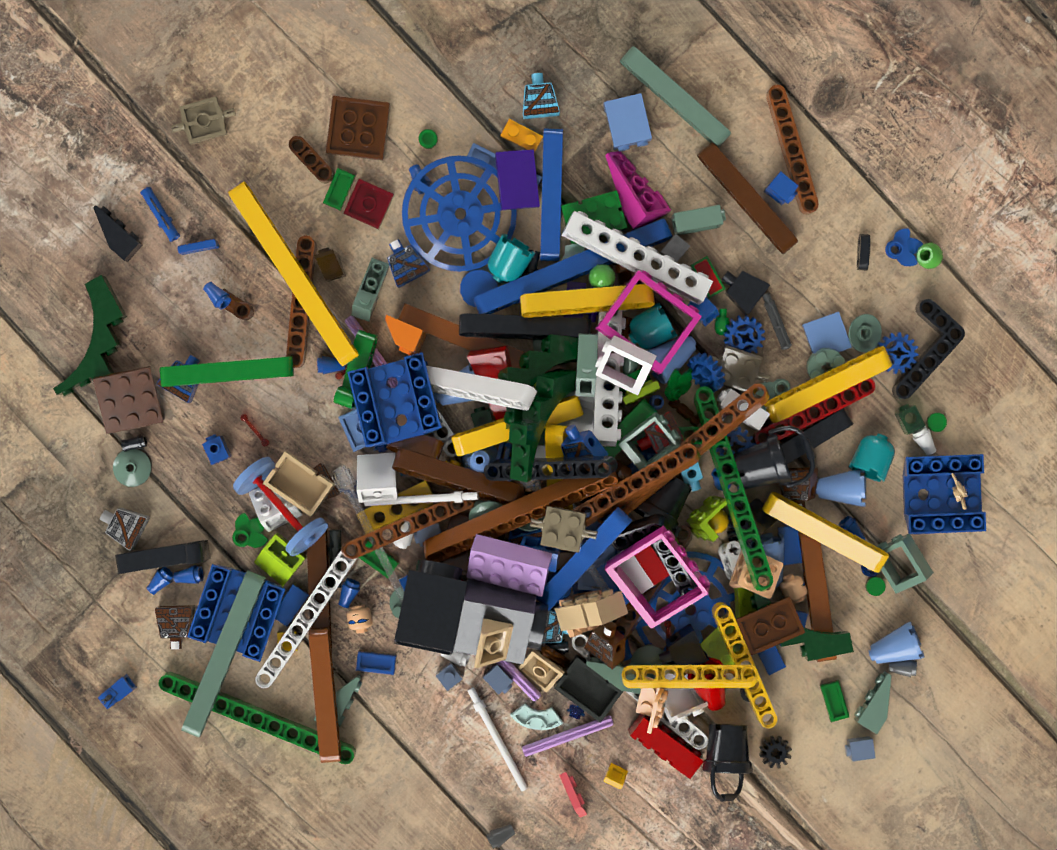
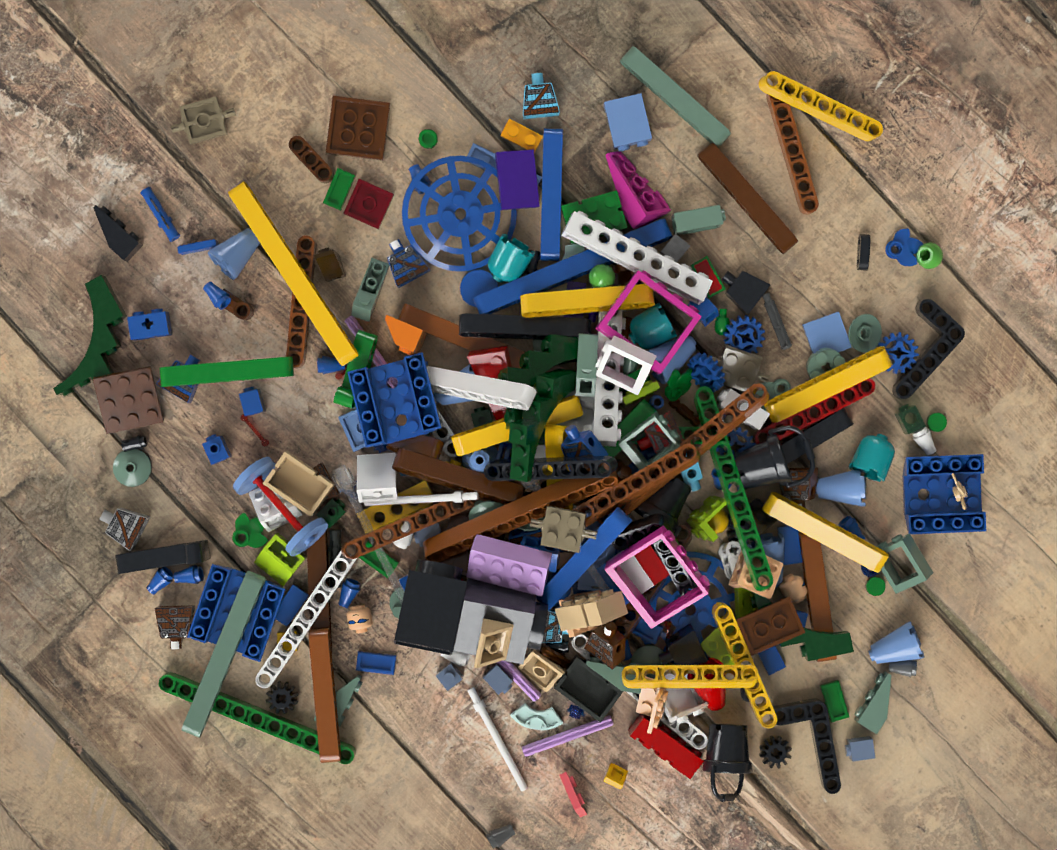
blue leg [98,674,137,710] -> none
blue brick [764,172,799,206] -> none
none -> blue brick [127,309,172,341]
none -> medium blue cone [208,228,260,280]
none -> blue brick [239,386,266,416]
none -> black gear [266,681,299,714]
none -> dark green brick [316,498,347,528]
none -> blue tile [621,611,664,644]
none -> yellow beam [759,71,883,142]
none -> black beam [769,698,841,794]

